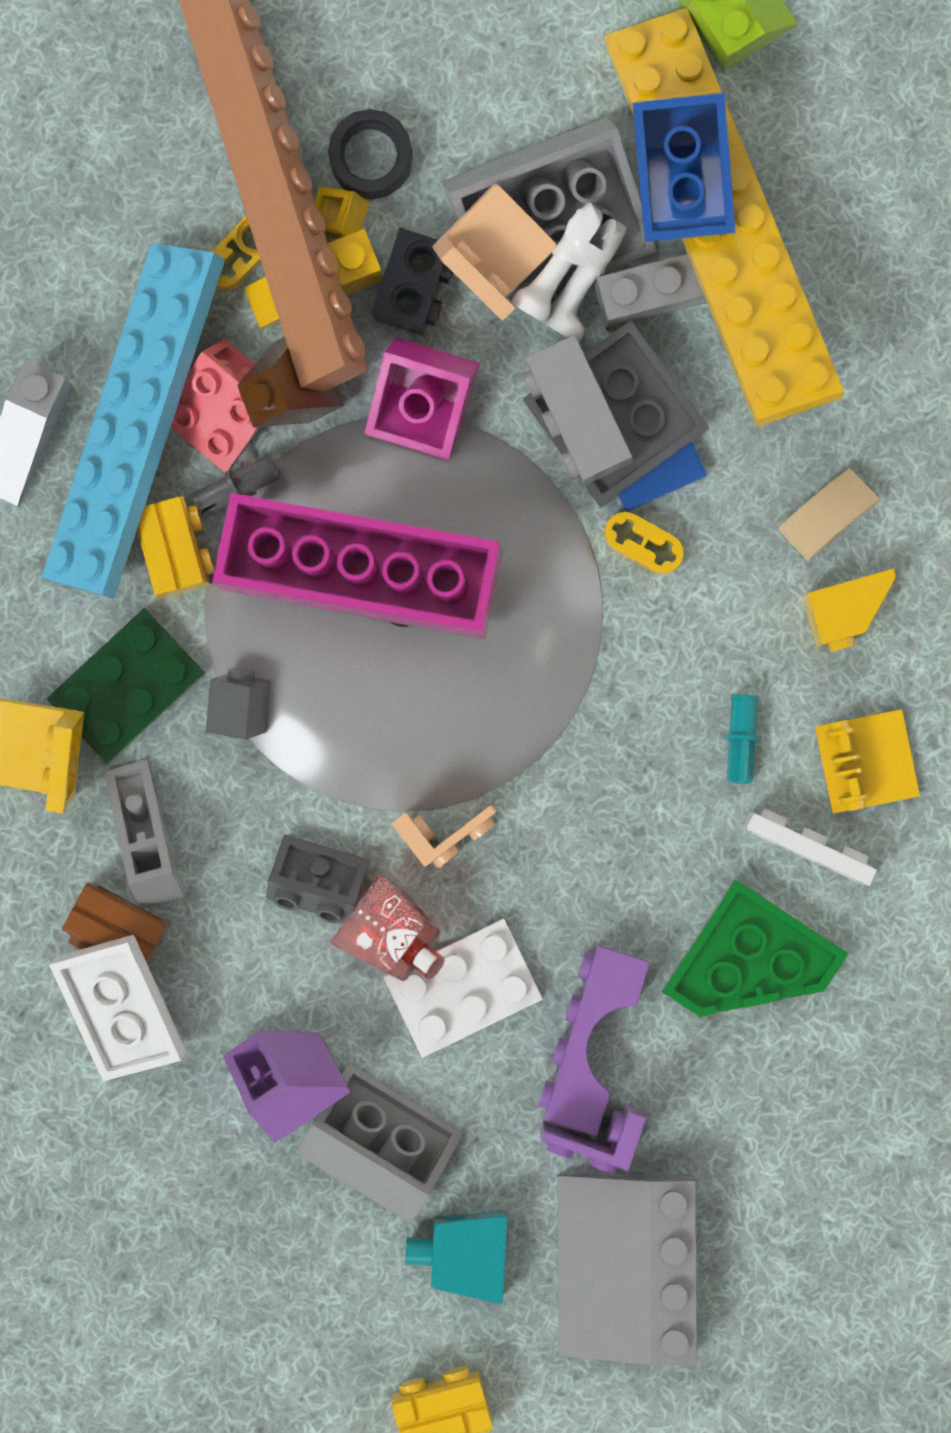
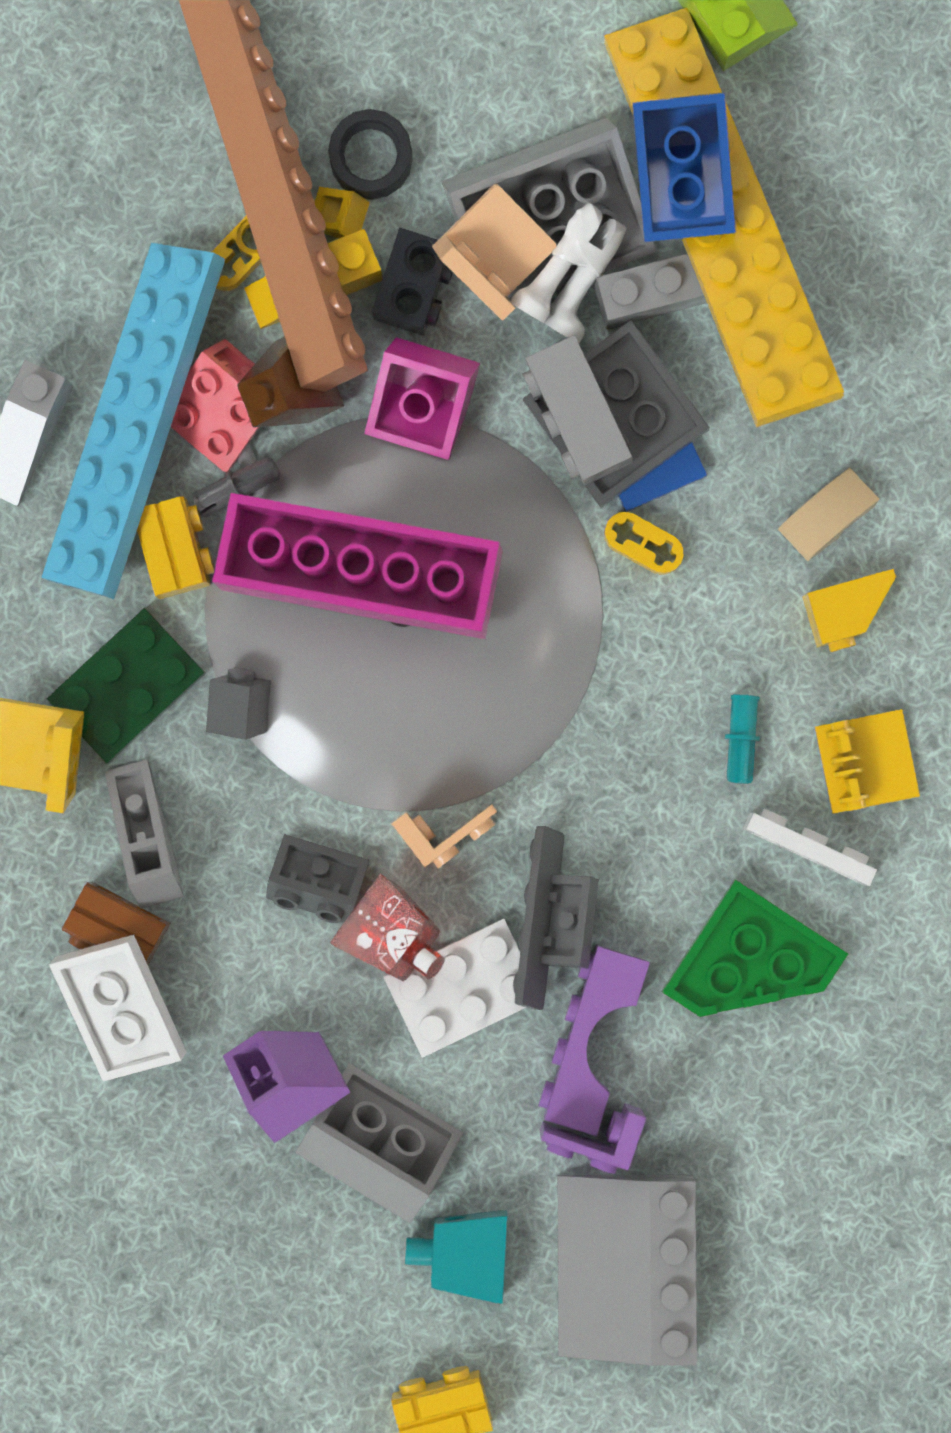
none -> dark grey bracket [513,826,599,1010]

